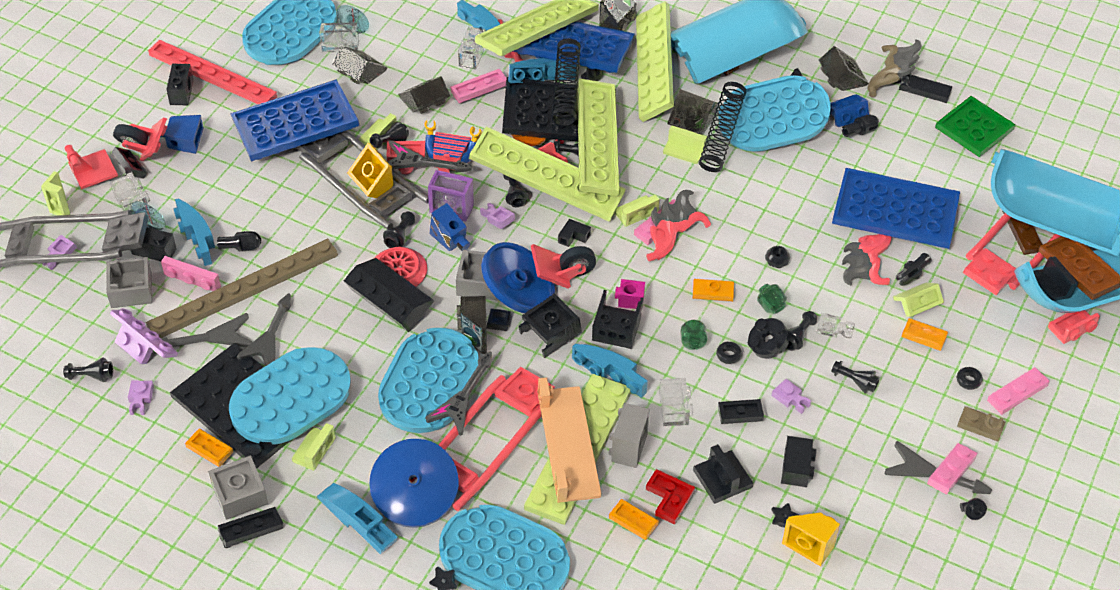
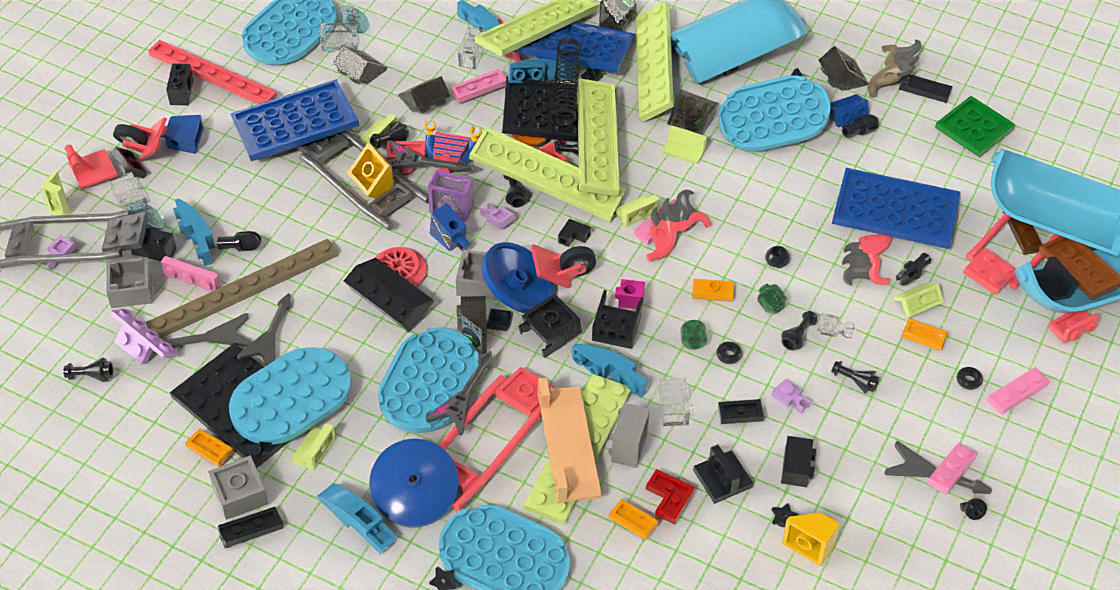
lavender plate [128,380,154,415] -> none
black piece [383,211,415,248] -> none
black piece [699,81,747,172] -> none
black plate [747,318,790,359] -> none
dark tan plate [957,406,1006,442] -> none

